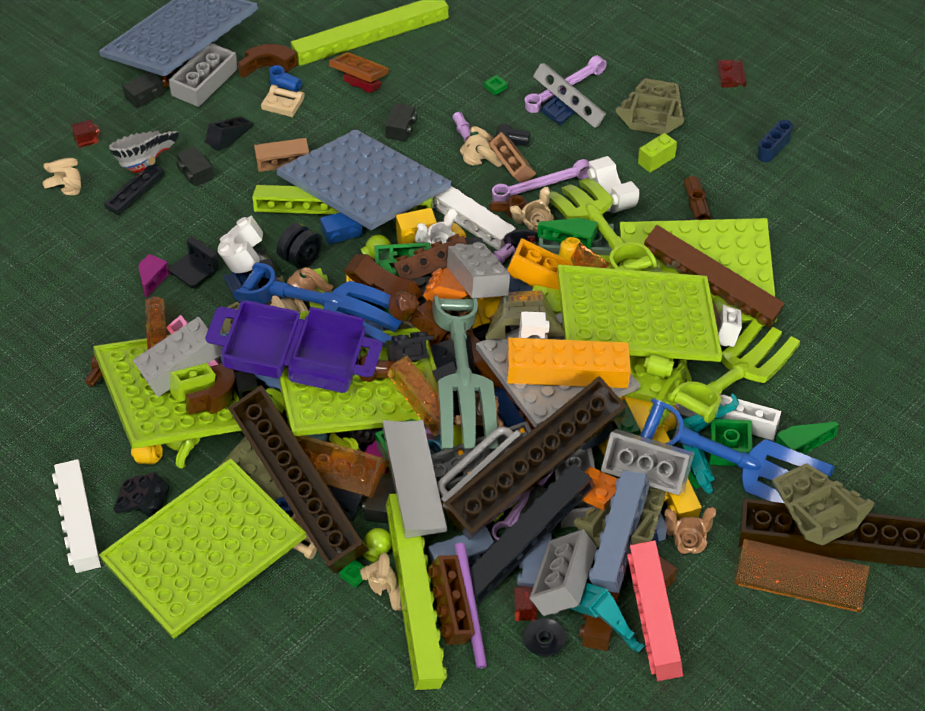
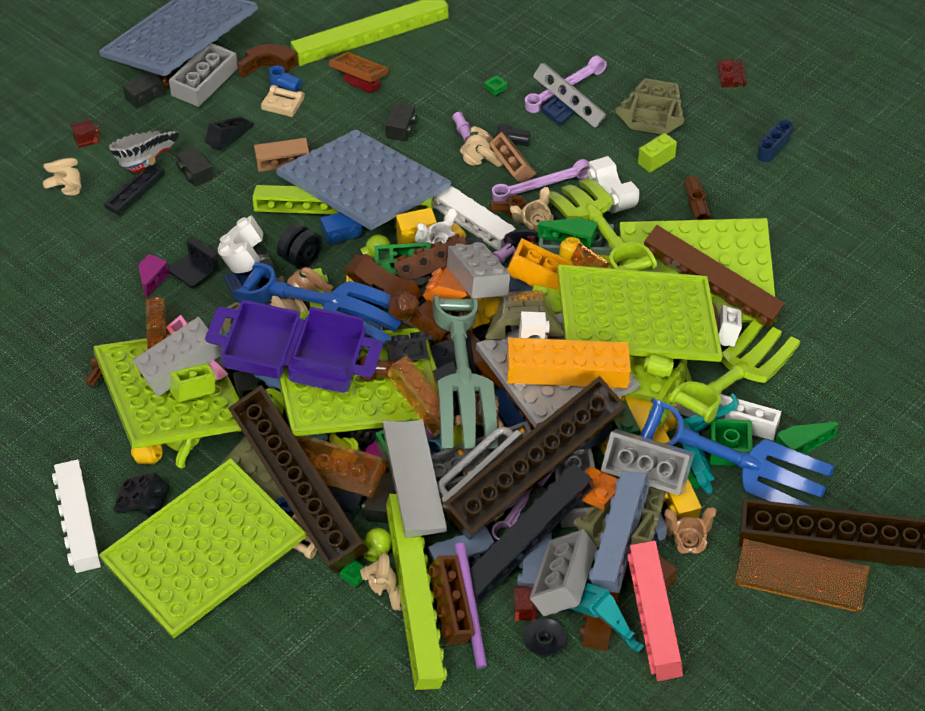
reddish brown arch [186,364,235,415] -> none
olive wedge [772,463,874,545] -> none

